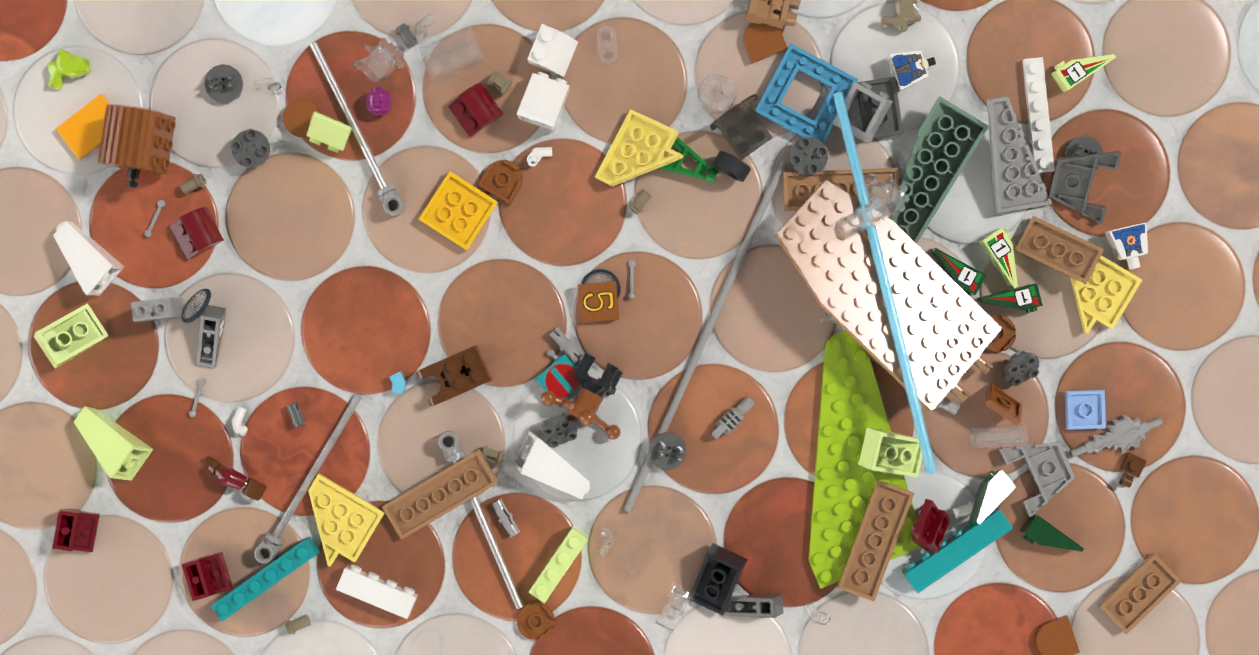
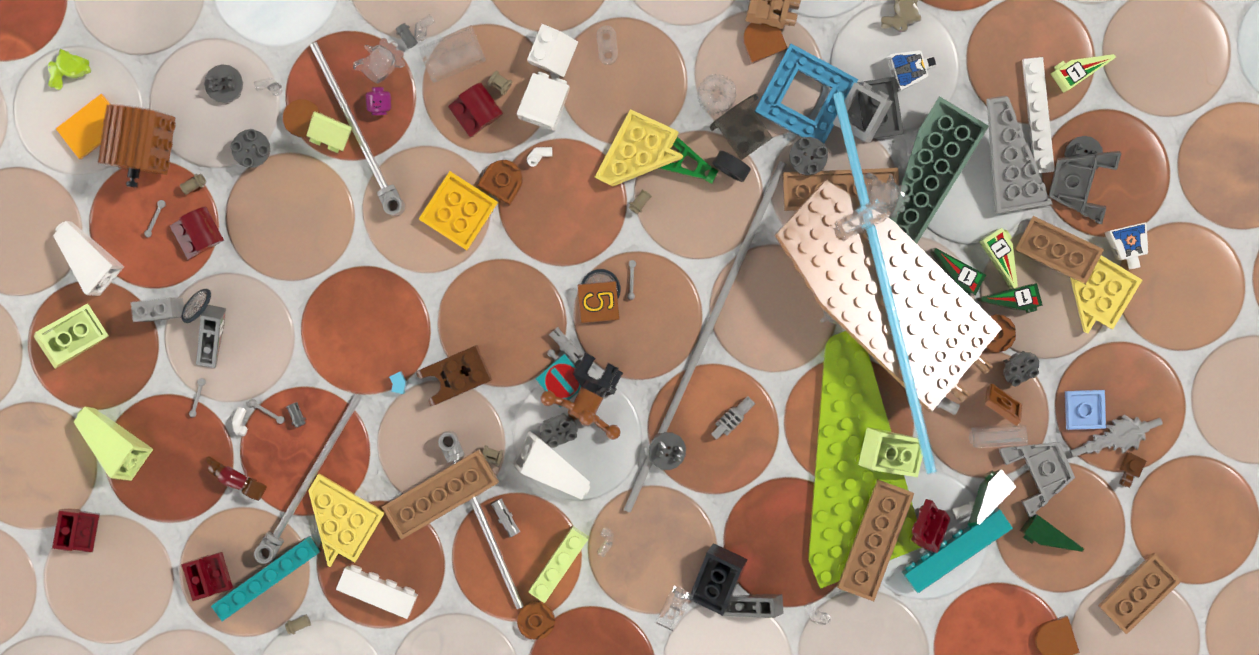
none -> light grey hinge [249,399,285,424]

